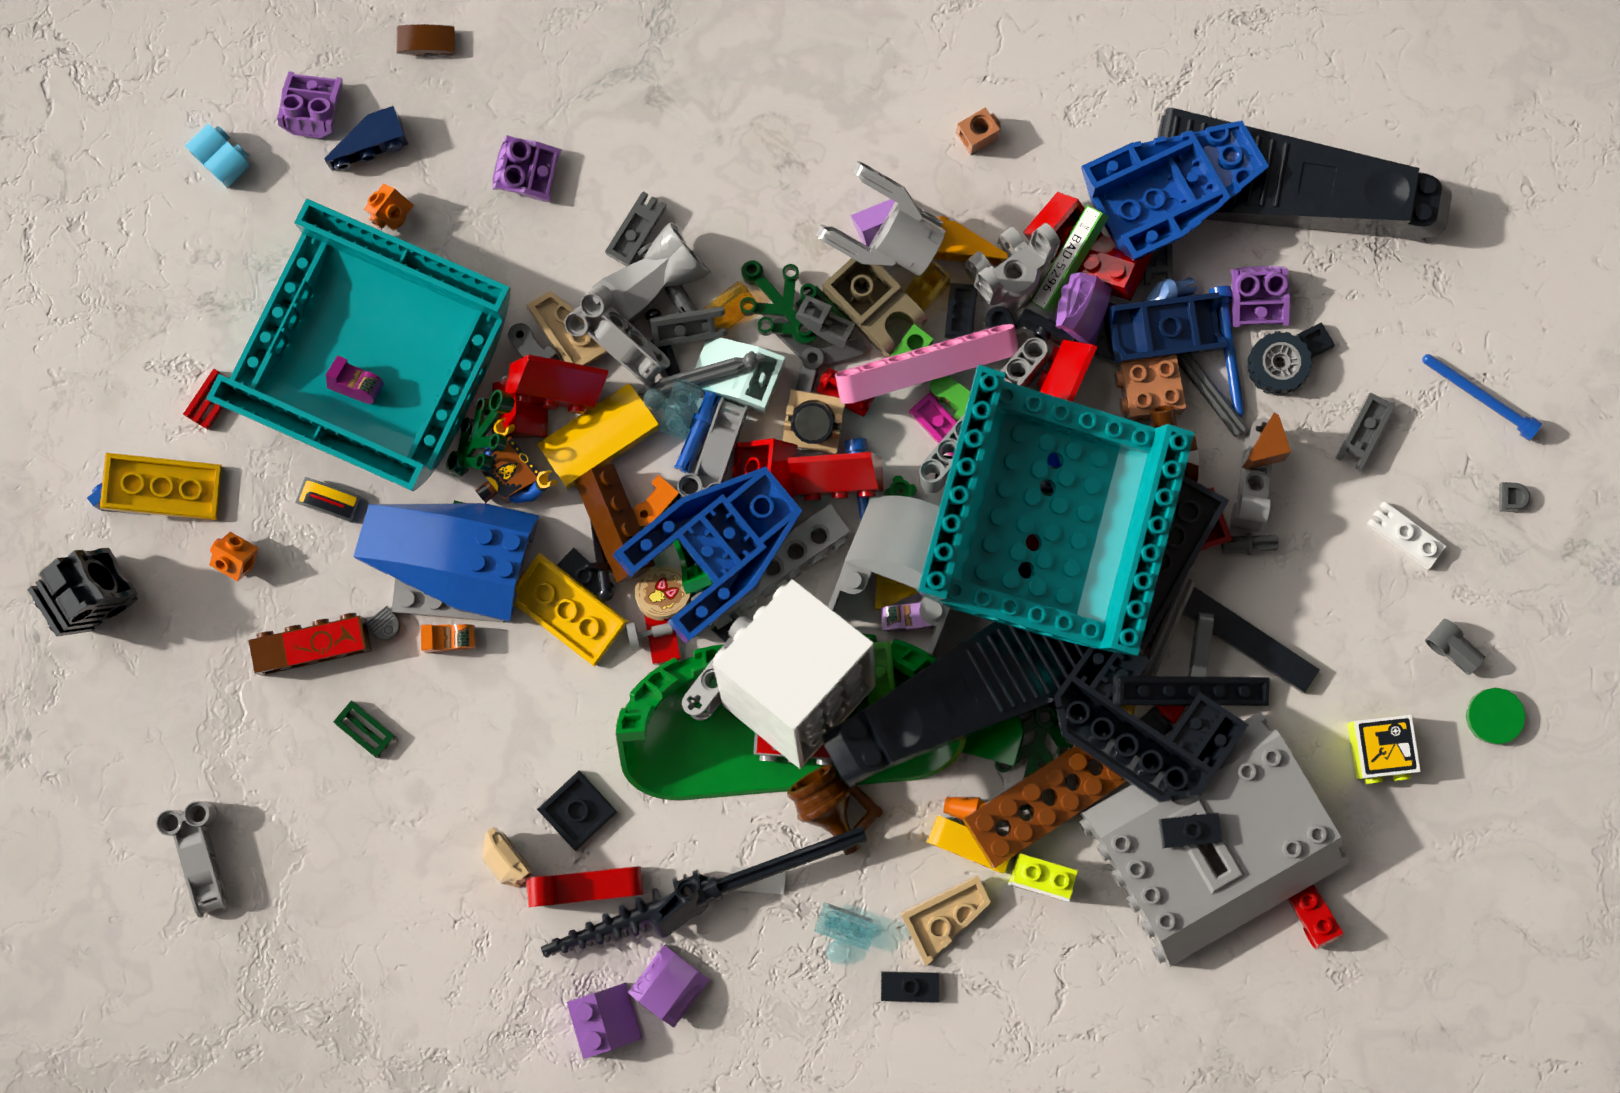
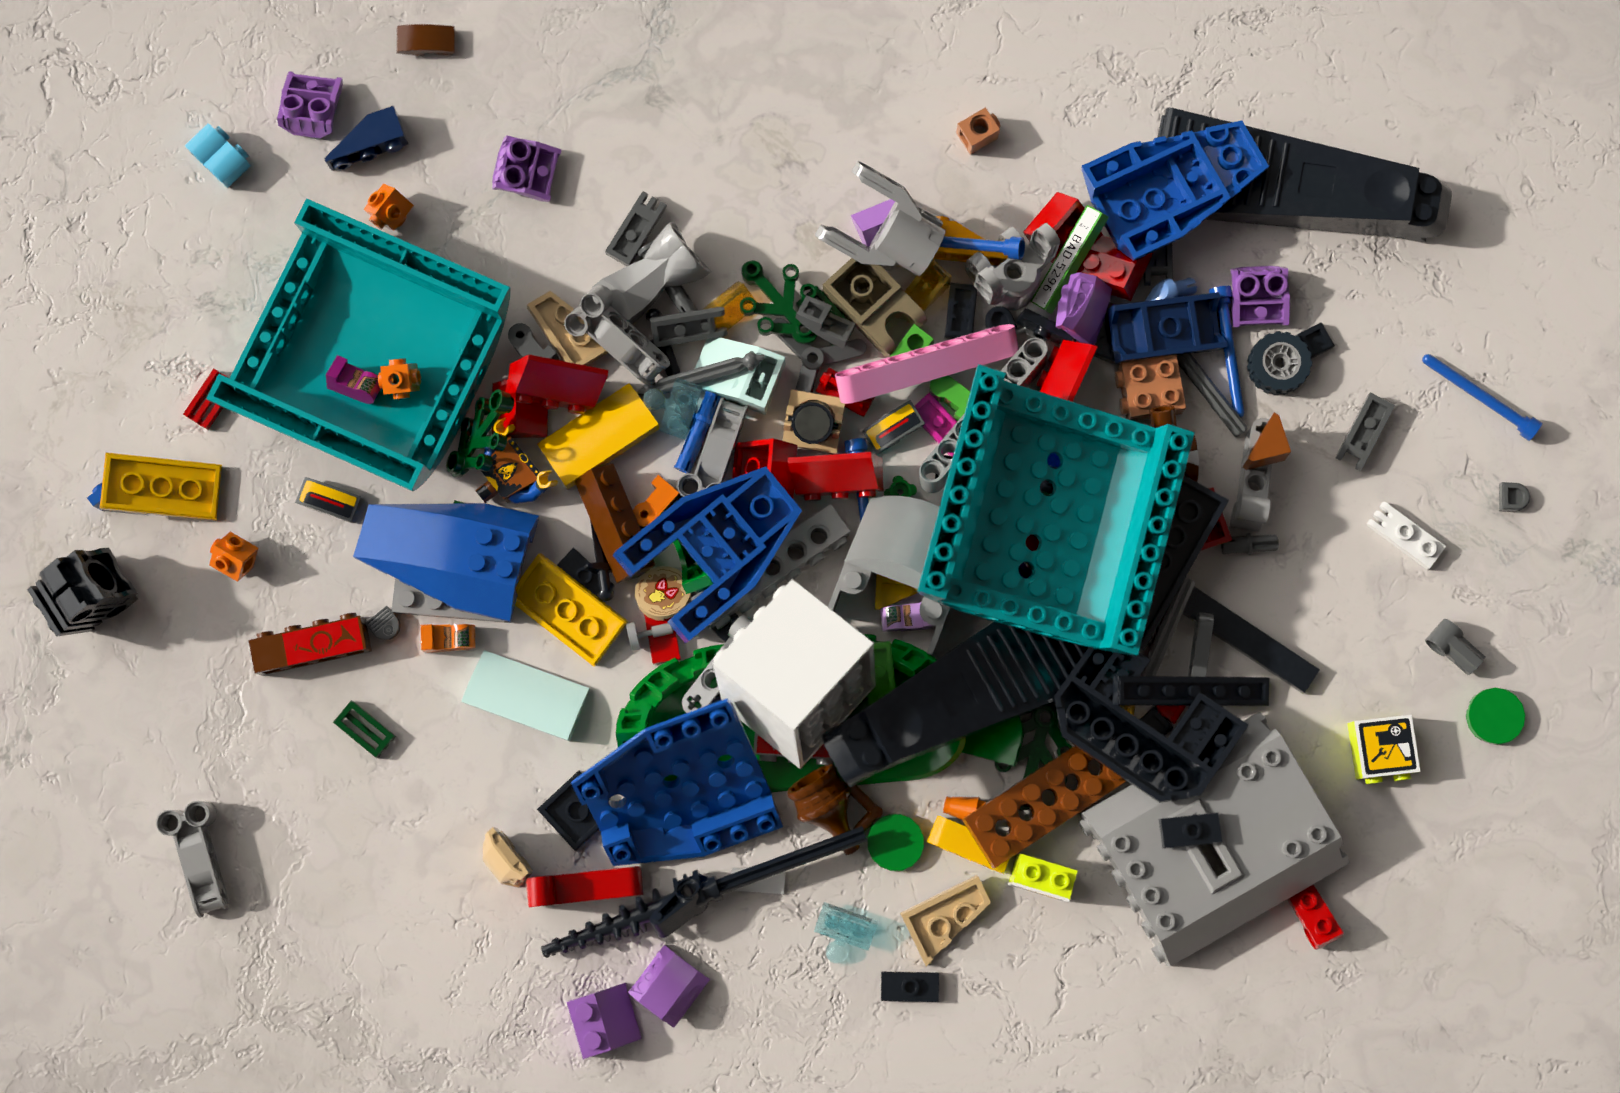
none -> orange brick [378,358,421,399]
none -> light aqua slope [461,650,590,741]
none -> blue wedge [571,698,783,866]
none -> slope [862,400,925,455]
none -> green tile [867,814,924,871]
none -> blue piece [940,236,1025,260]

